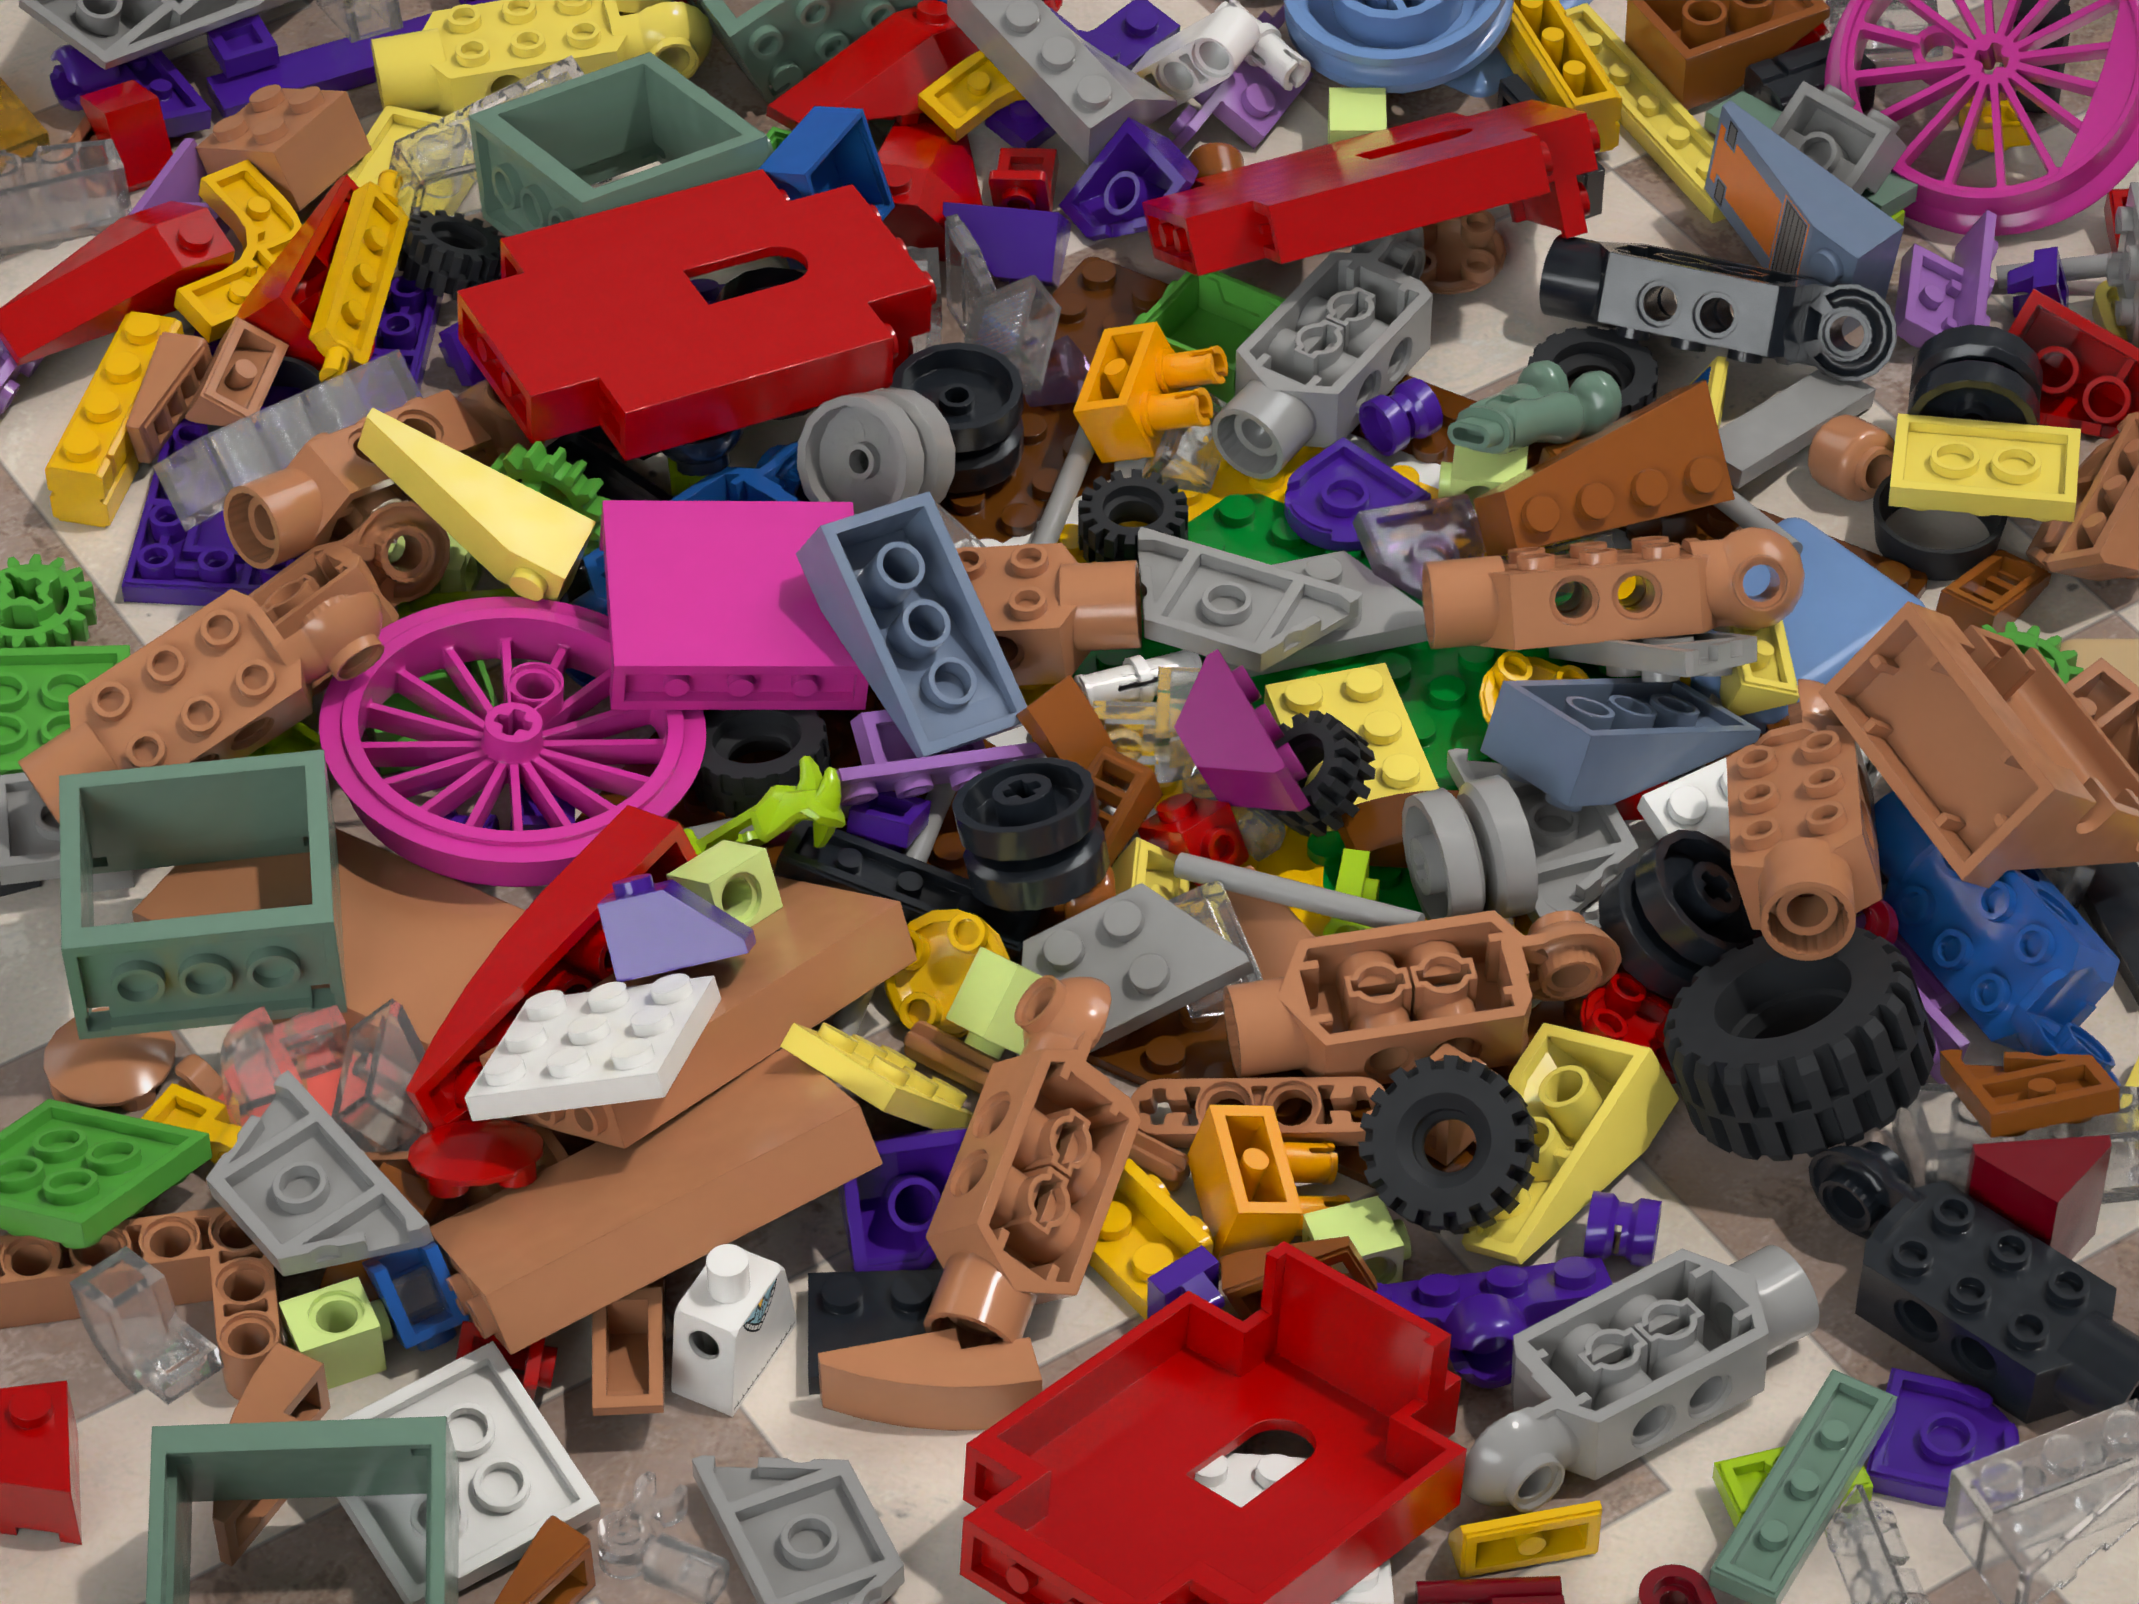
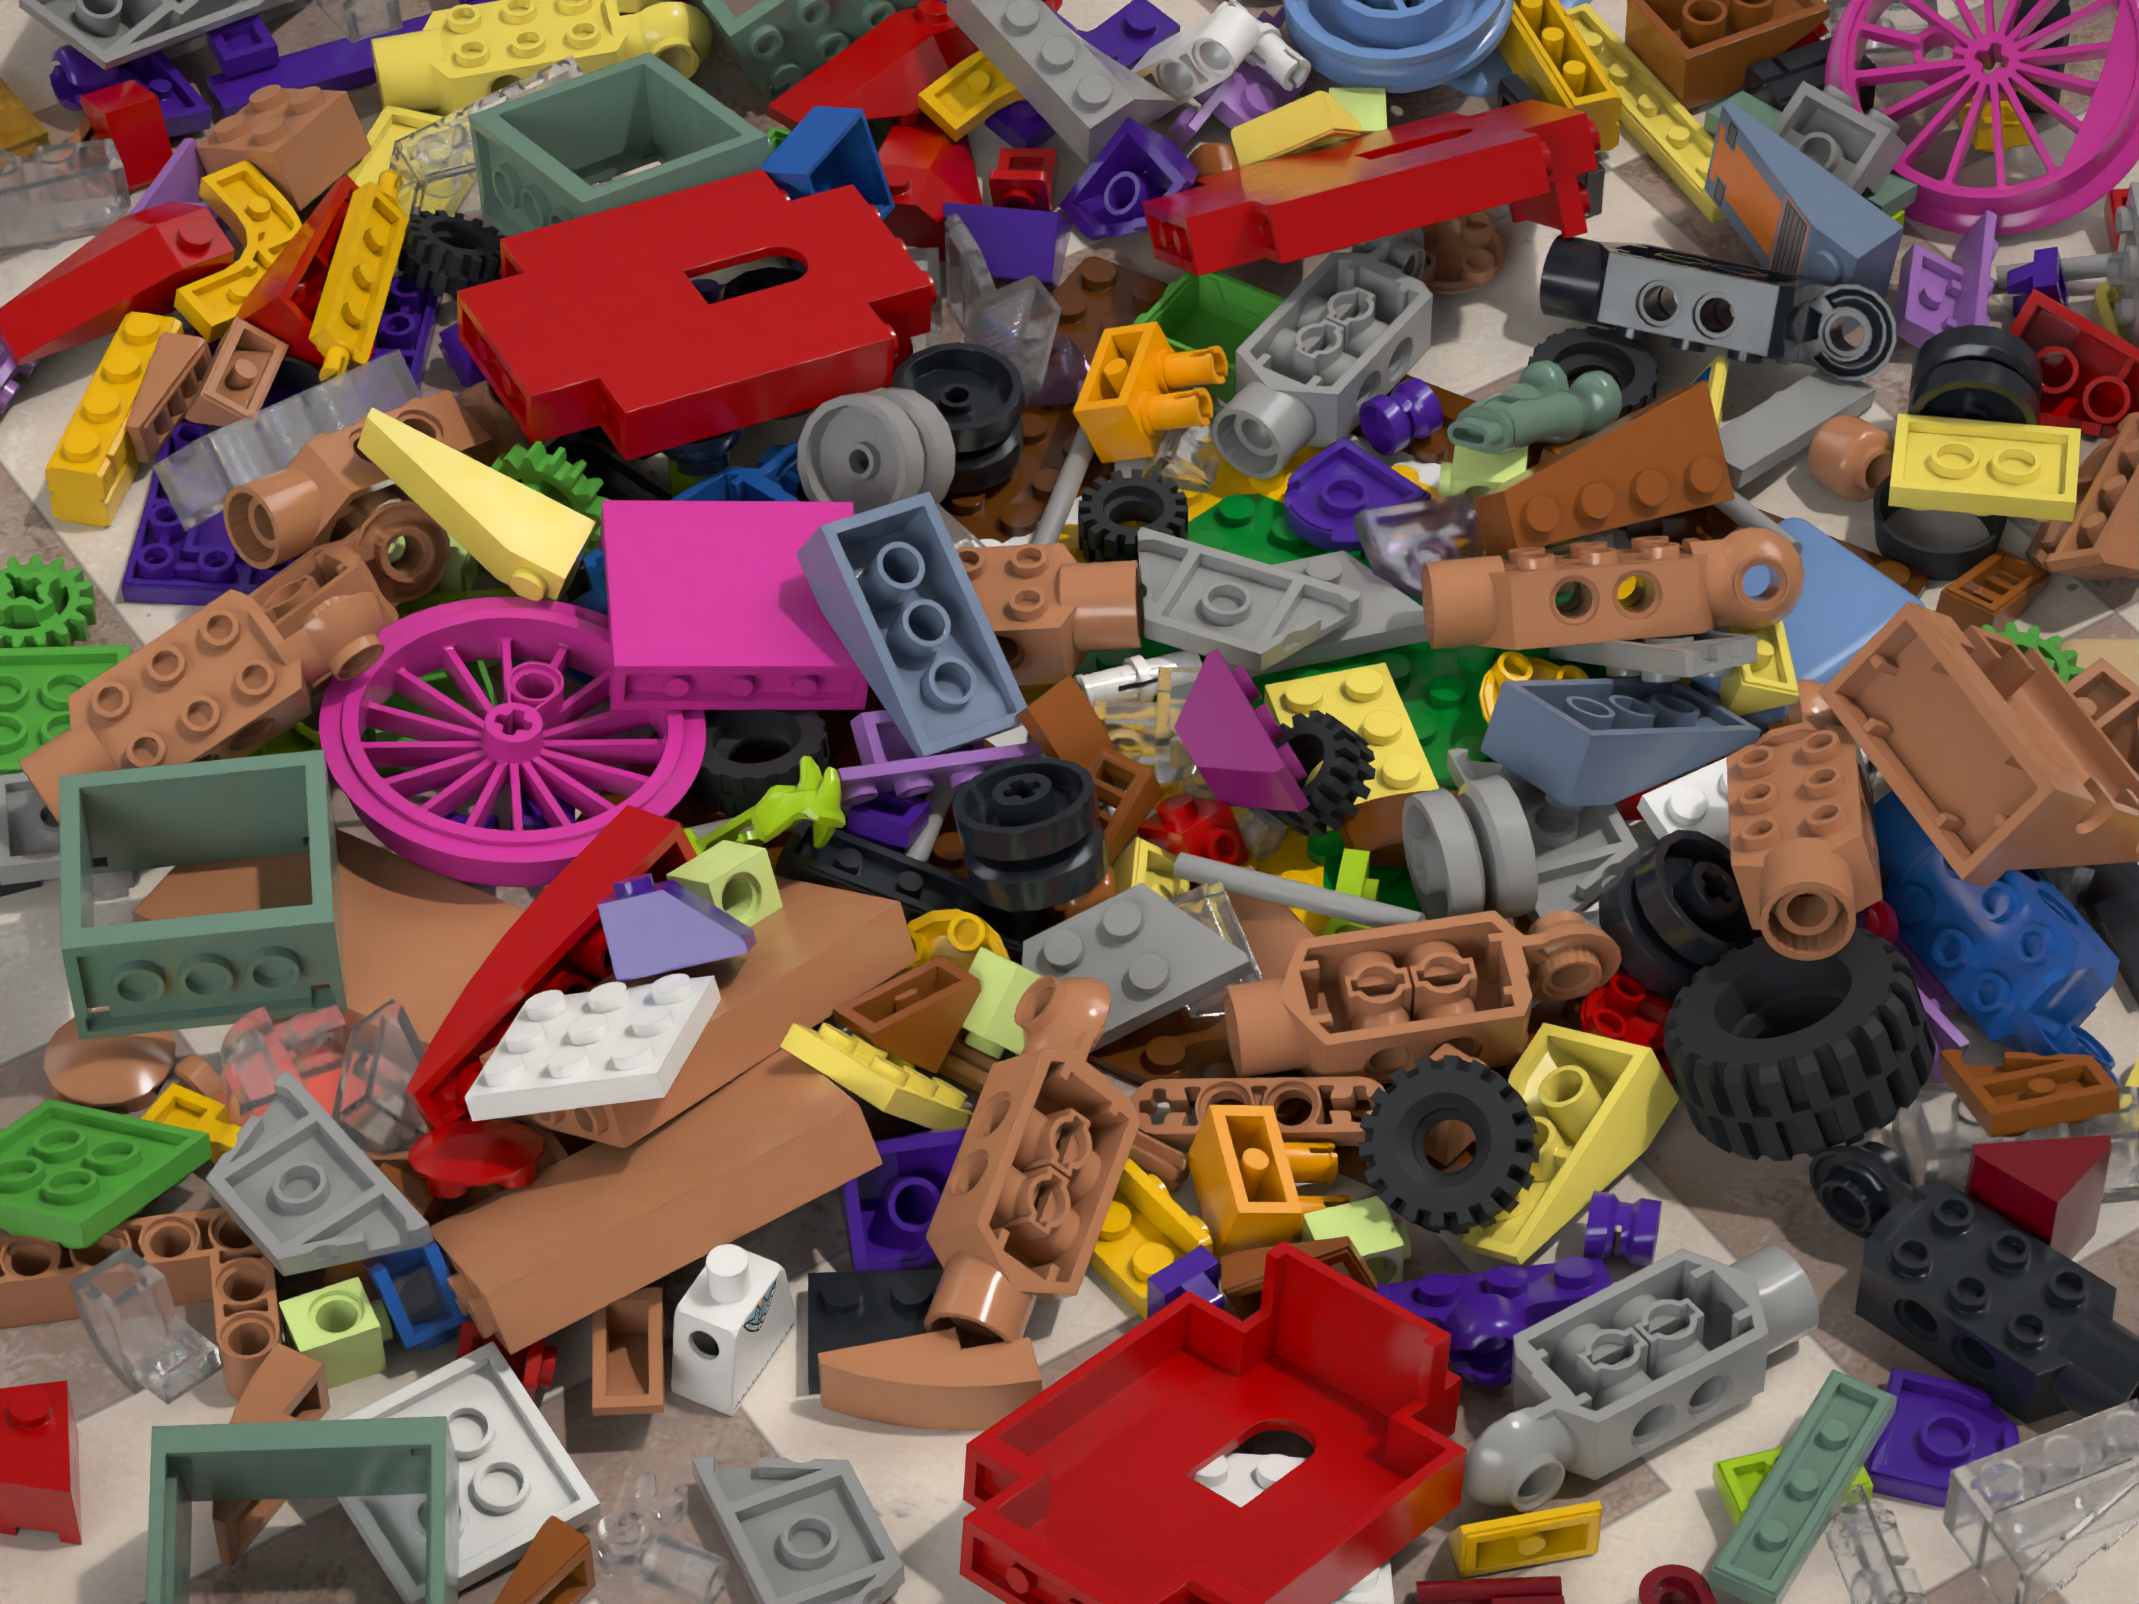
none -> dark orange slope [833,955,981,1074]
none -> light yellow slope [1230,91,1363,167]

